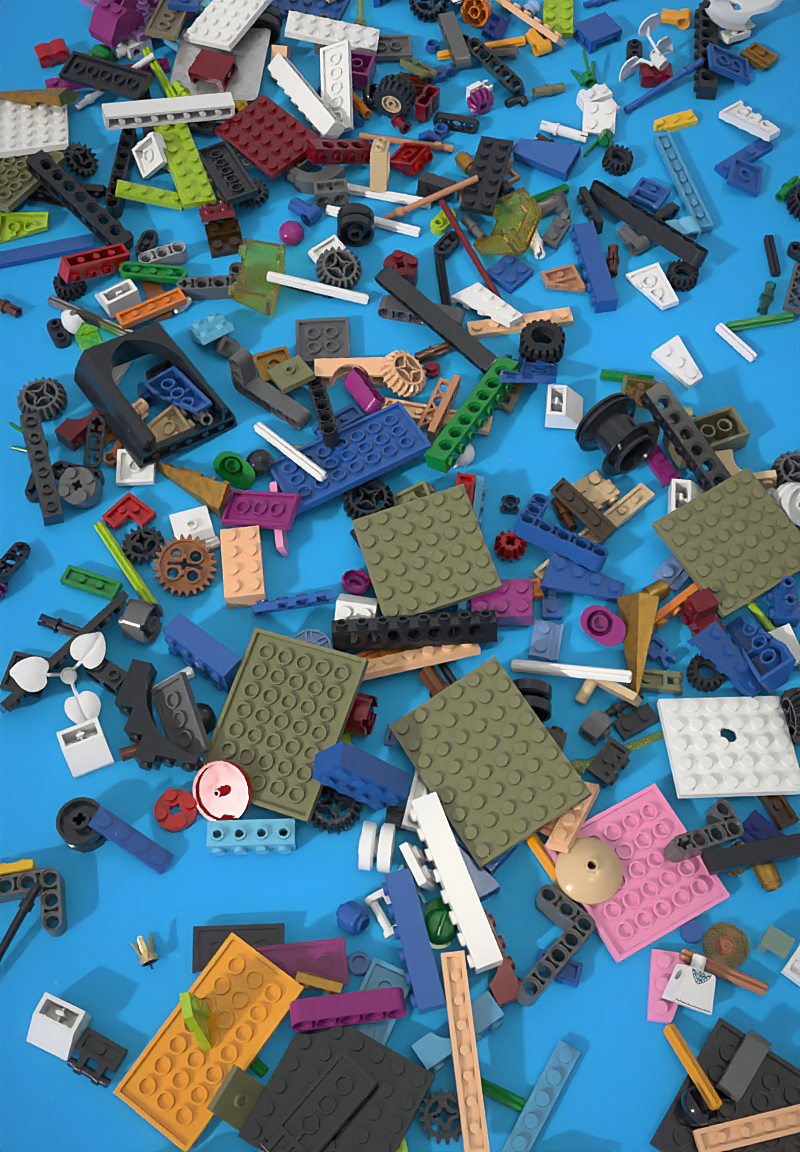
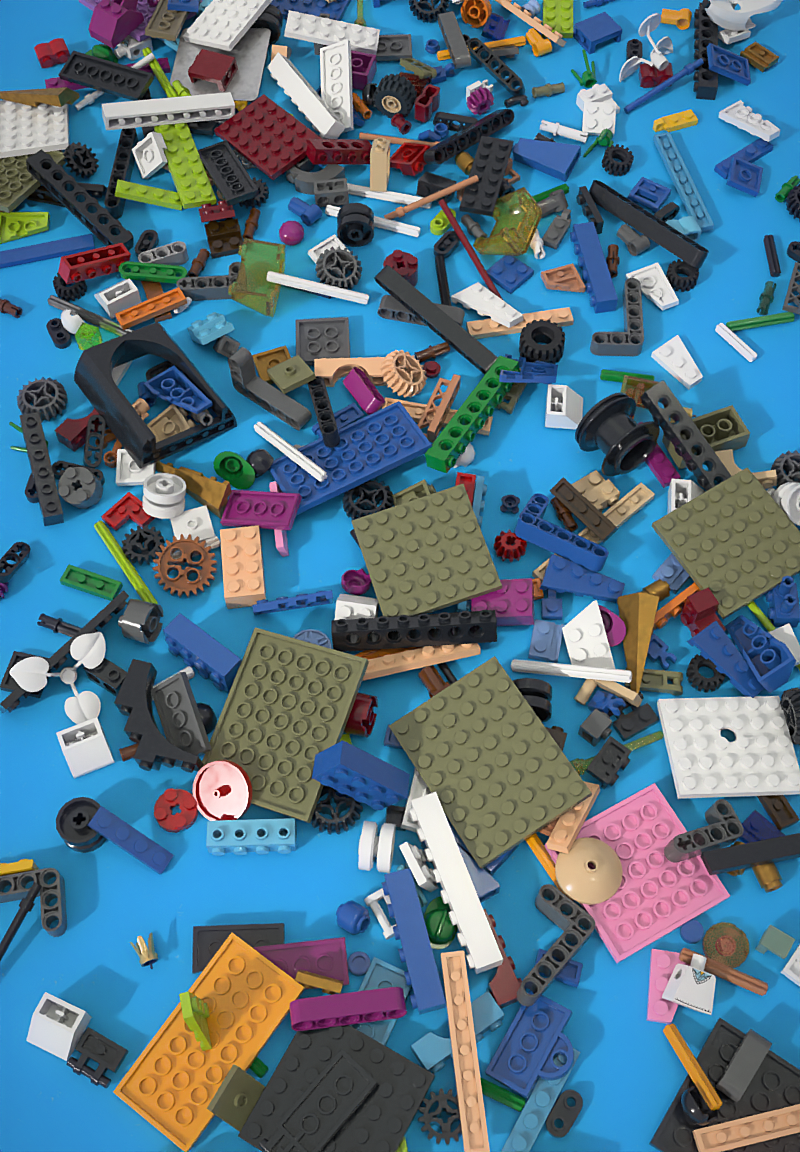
none -> white wheel [142,473,186,519]
none -> reddish brown pin [188,248,210,277]
none -> reddish brown pin [242,208,261,242]
none -> black beam [424,109,514,164]
none -> blue plate [485,990,574,1099]
none -> black plate [546,1090,583,1138]
none -> white wing [562,600,615,669]
none -> blue plate [587,690,627,716]
none -> dark grey beam [590,278,644,356]

